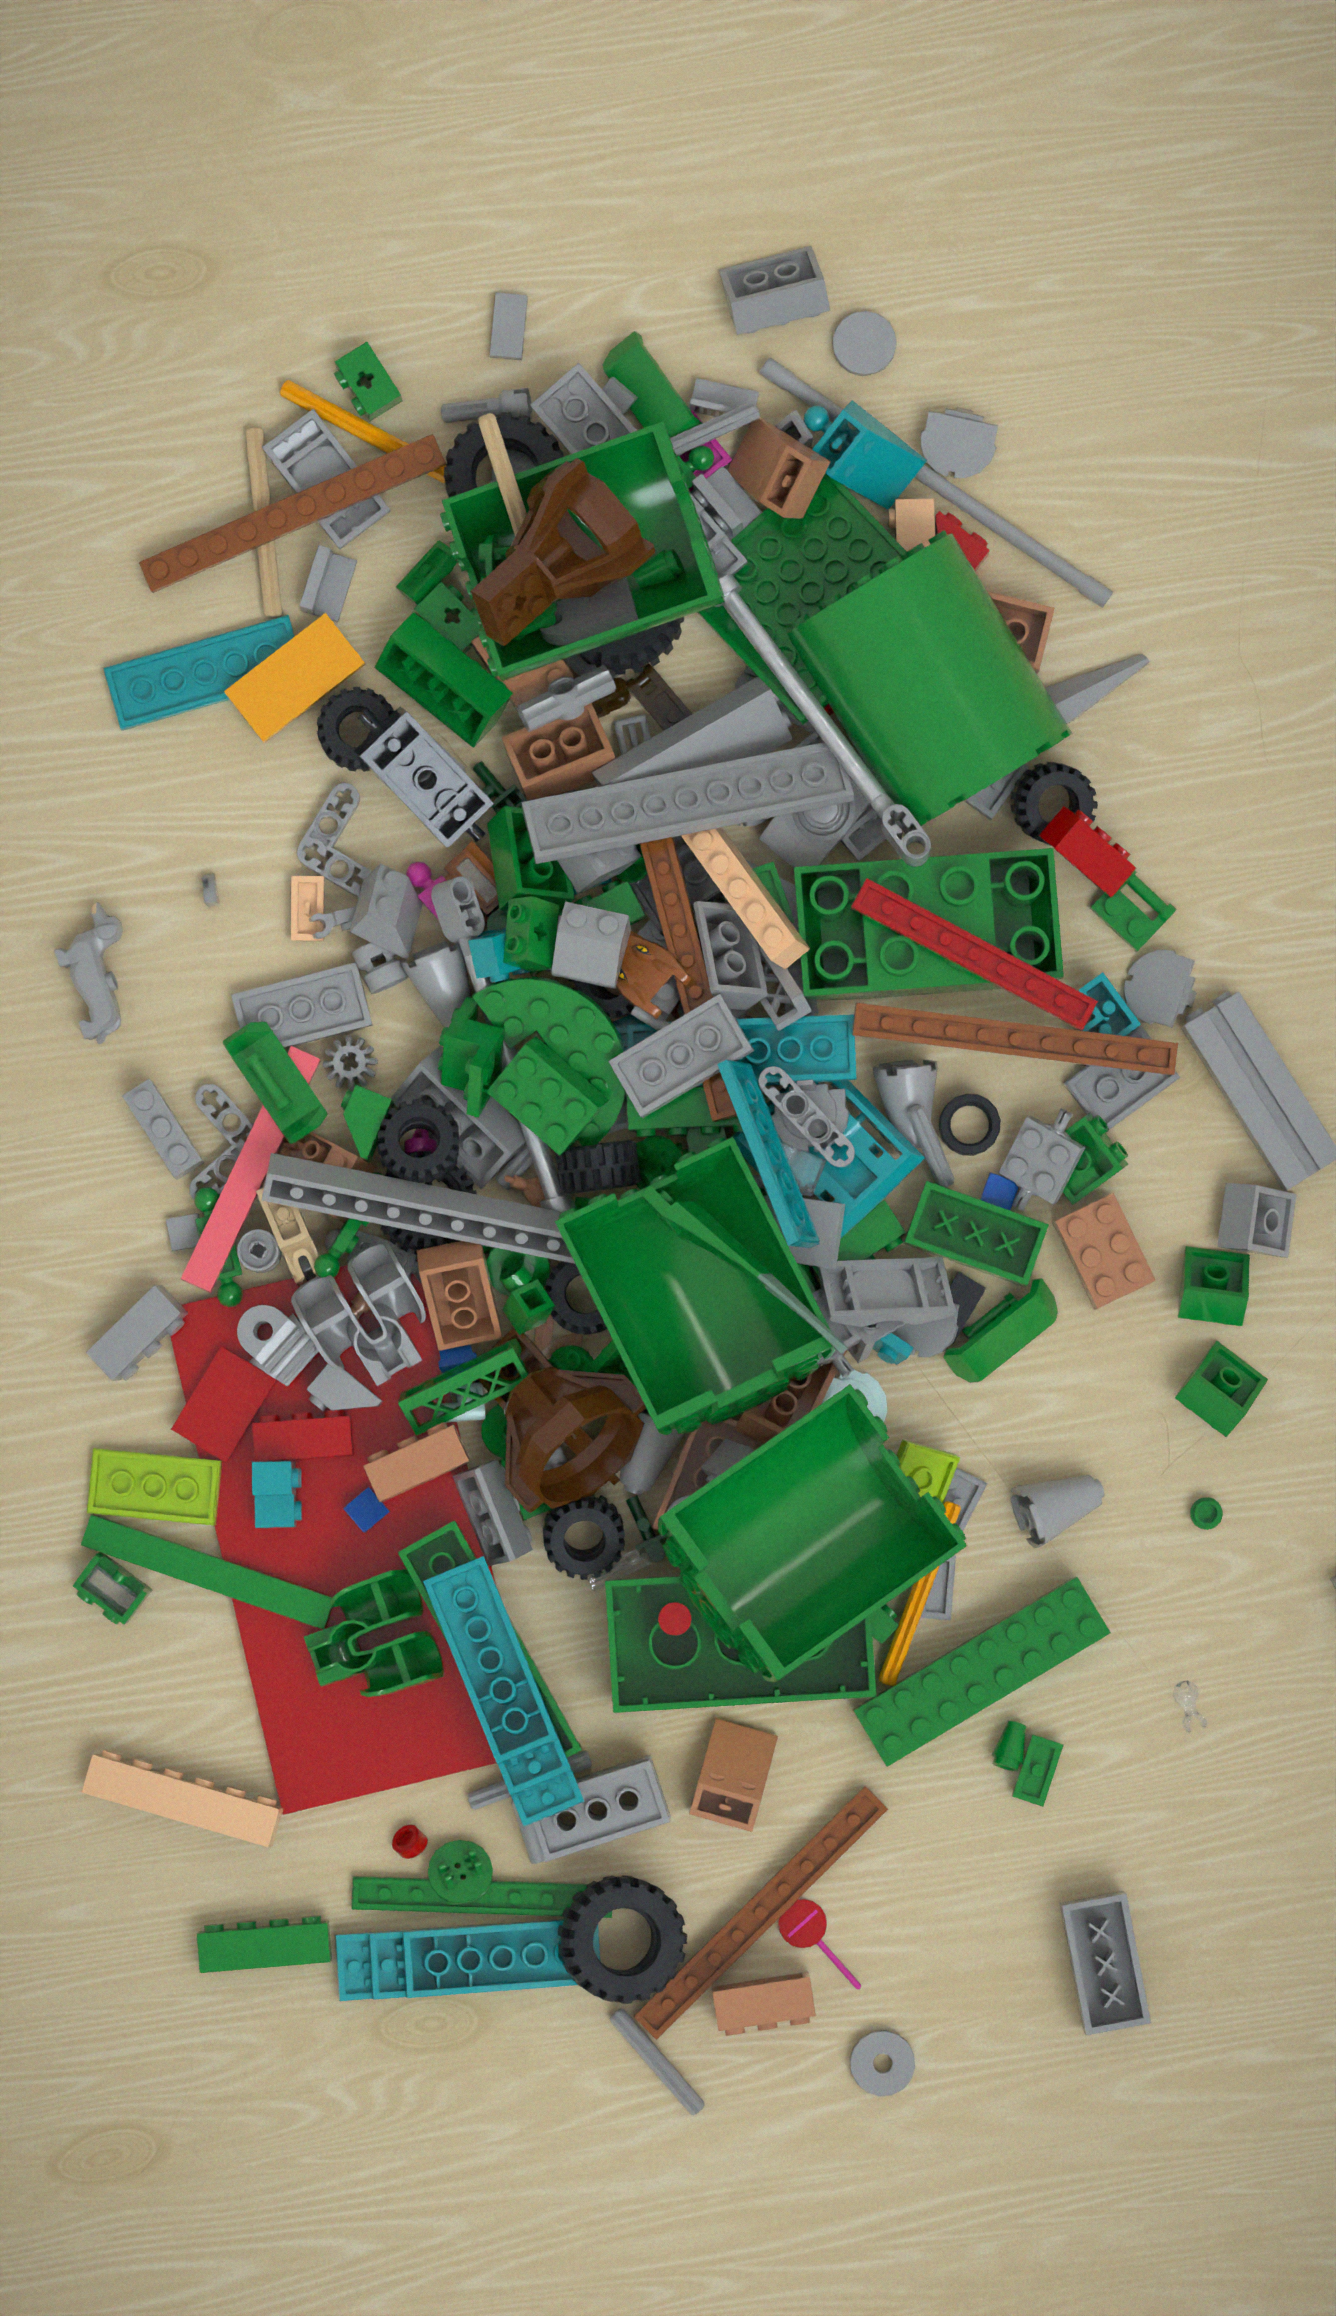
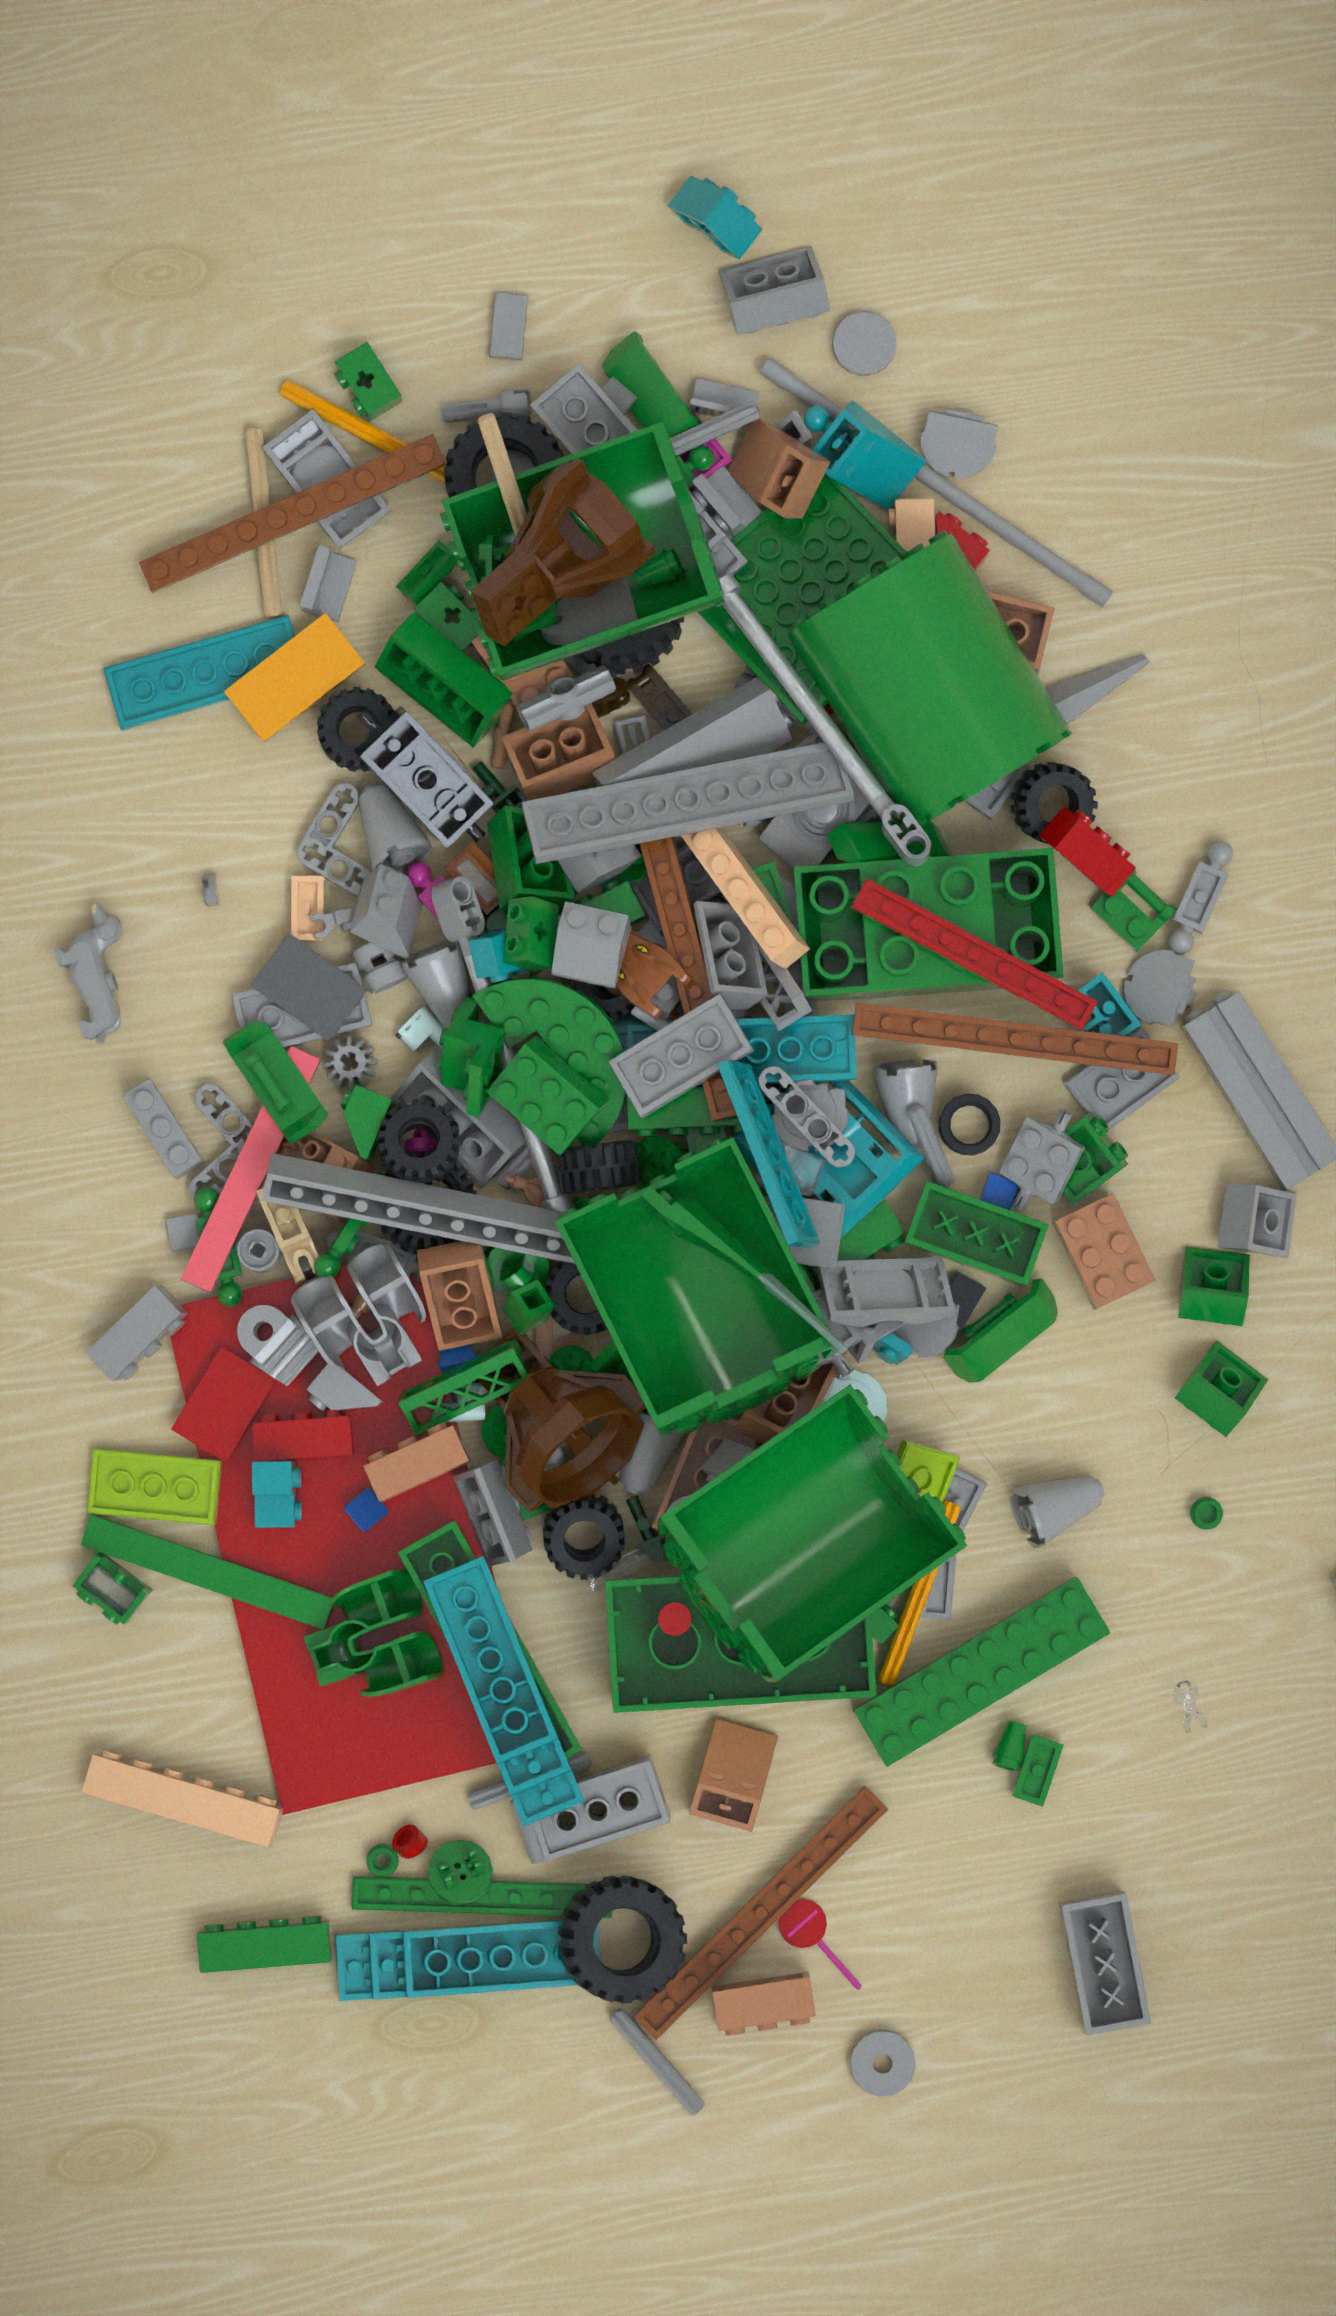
none -> dark grey tile [251,933,368,1043]
none -> light grey cone [358,783,433,873]
none -> green plate [366,1844,399,1877]
none -> light aqua piece [395,1006,444,1052]
none -> nougat bar [491,704,514,769]
none -> teal brick [667,176,763,260]
none -> green piece [827,821,952,863]
none -> light grey plate [1168,841,1233,954]

